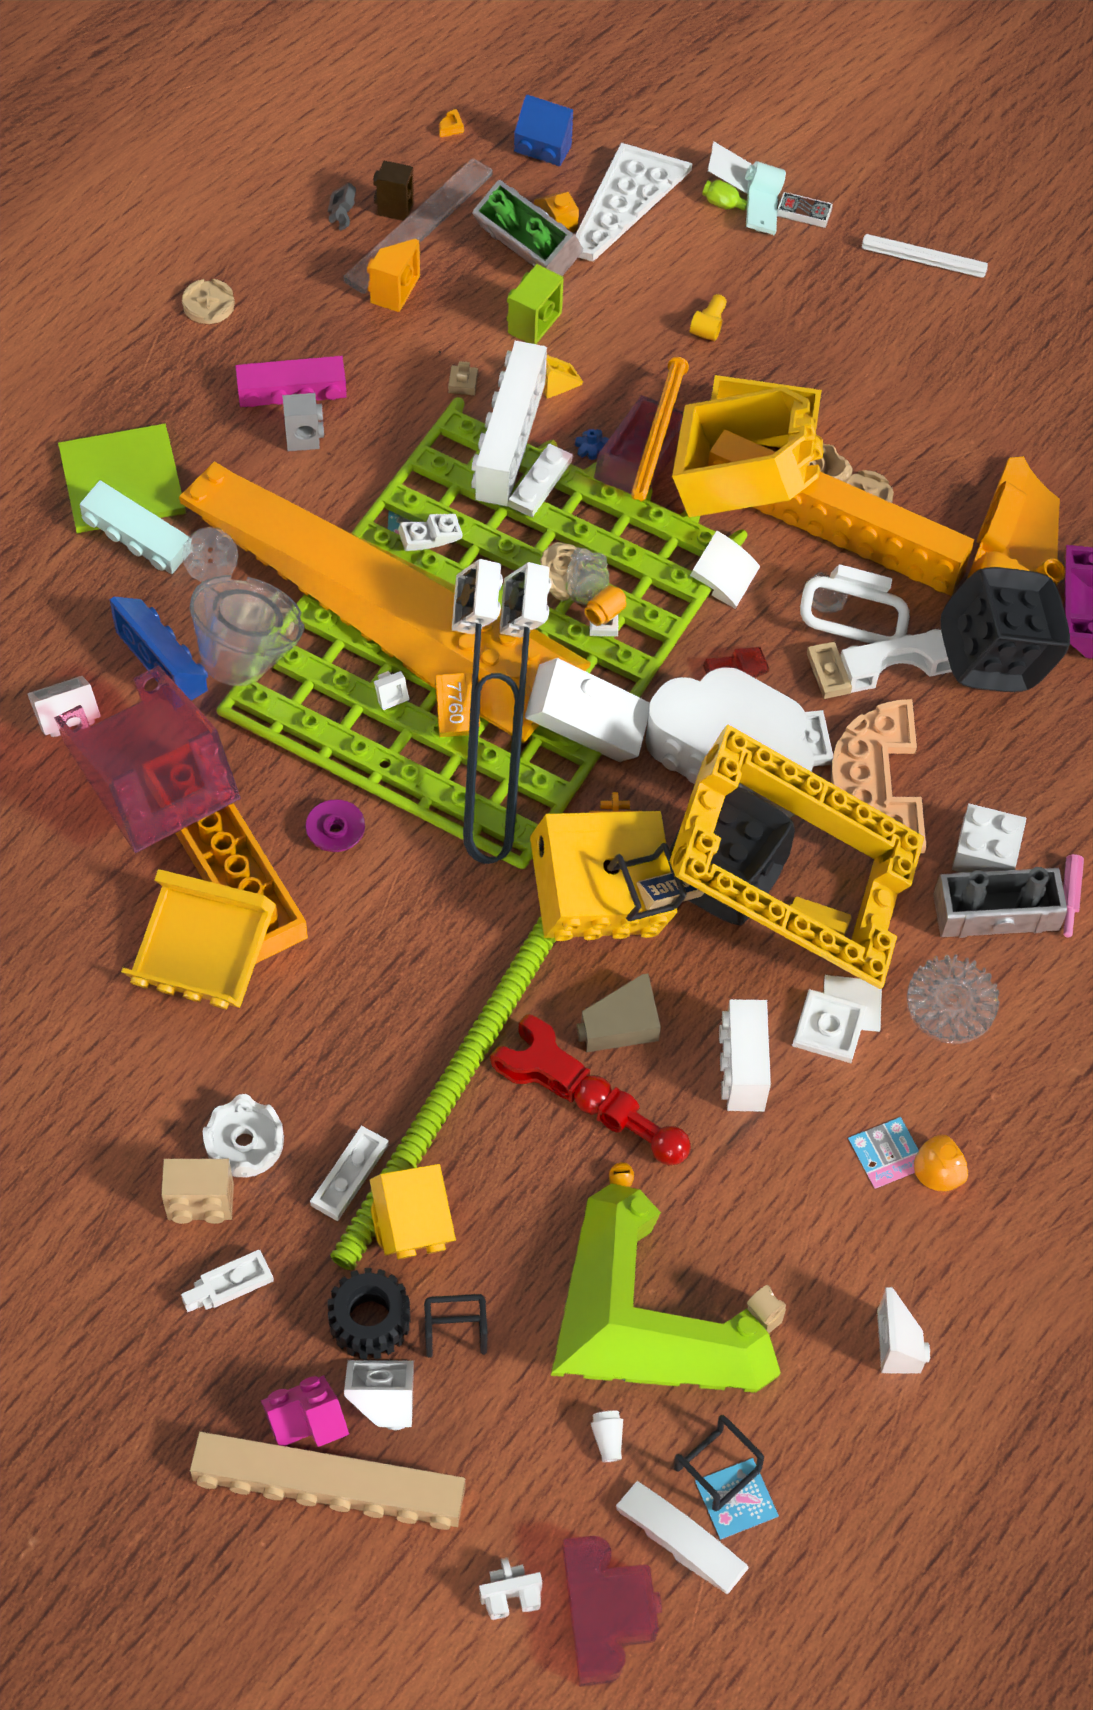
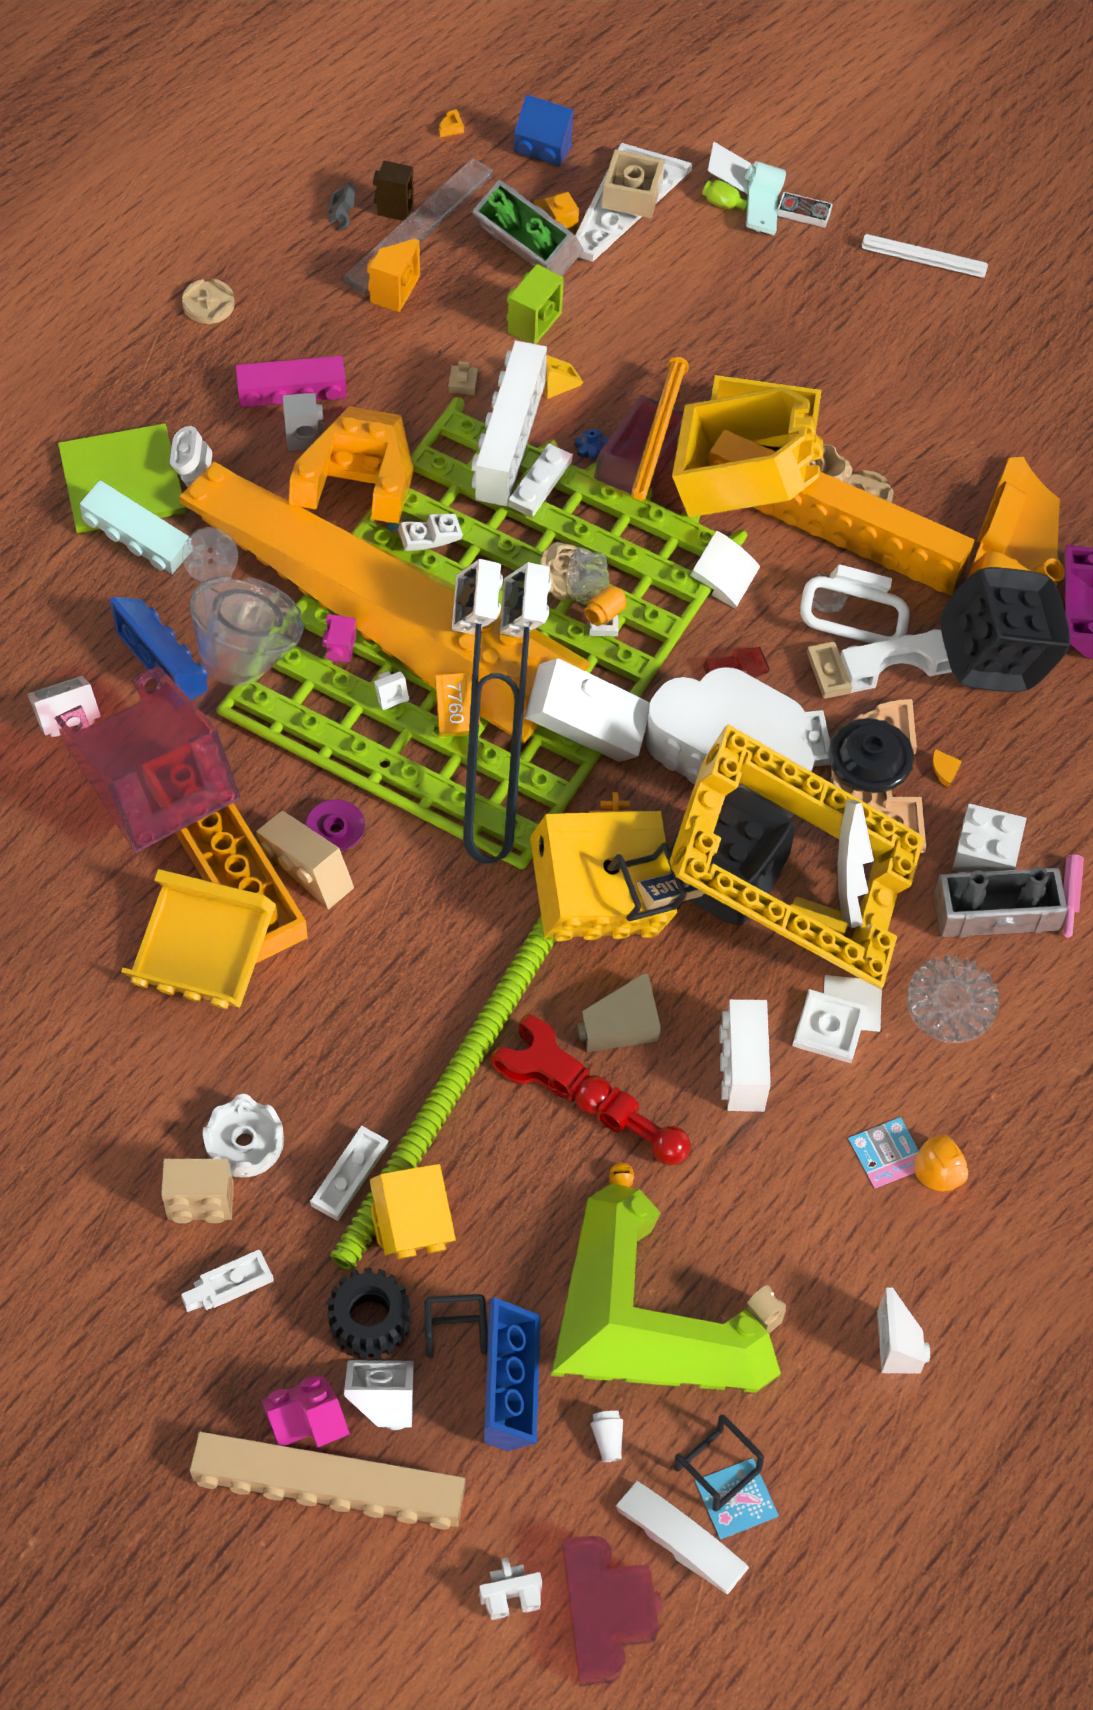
yellow pin [690,294,727,342] -> none
none -> white brick [170,426,212,487]
none -> tan wedge [256,810,354,910]
none -> light orange wedge [289,406,414,524]
none -> dark pink brick [322,614,357,662]
none -> blue slope [484,1297,540,1451]
none -> tan brick [602,150,665,218]
none -> black piece [828,718,915,793]
none -> white slope [837,799,874,928]
none -> light orange tile [932,749,962,788]

